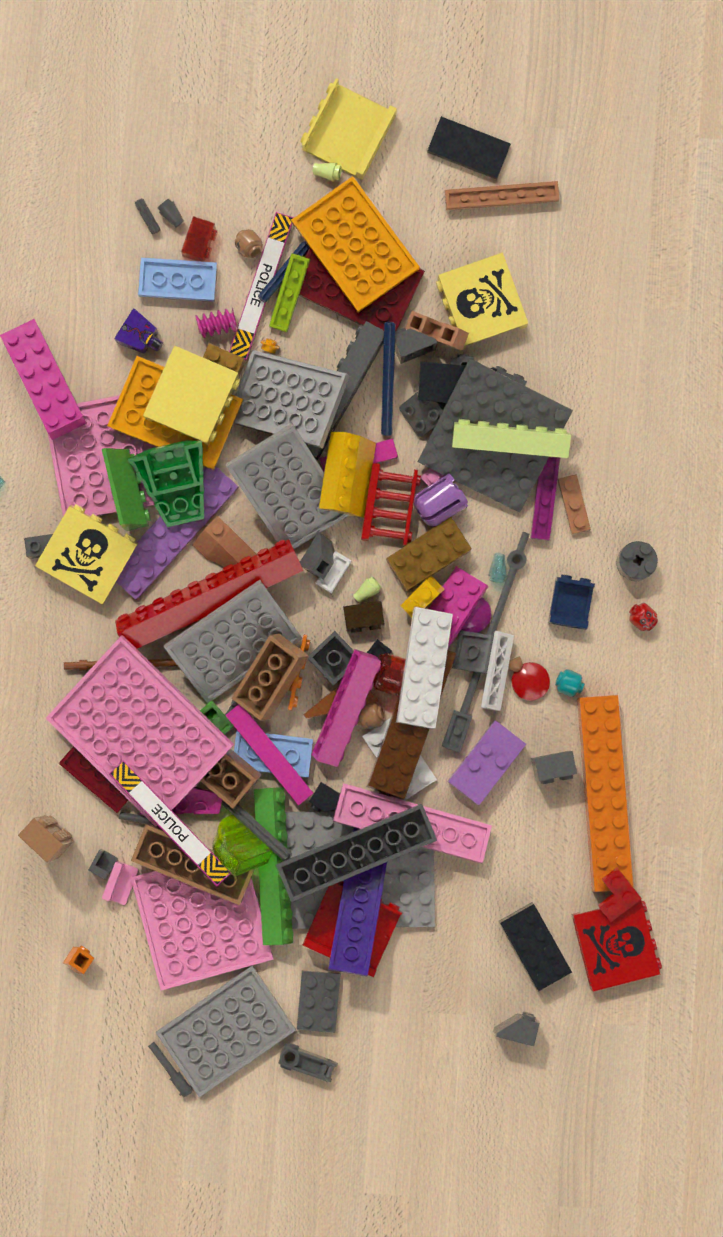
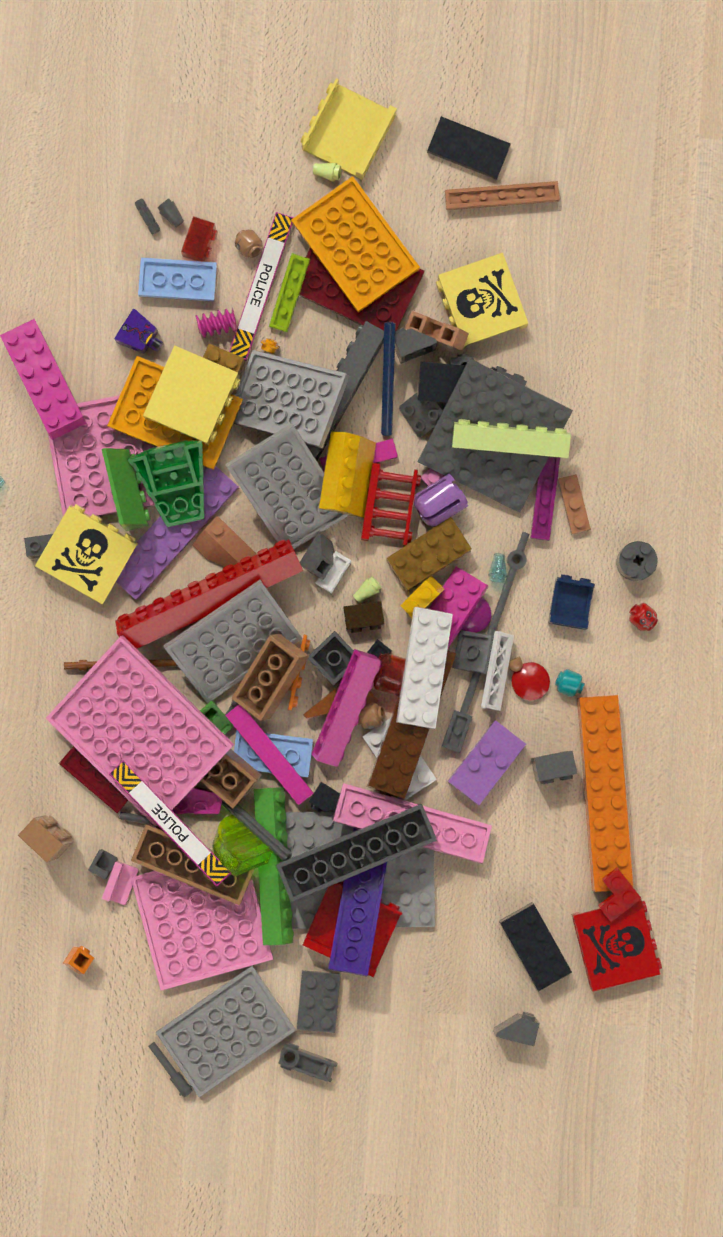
dark blue axle [258,241,310,303] -> none

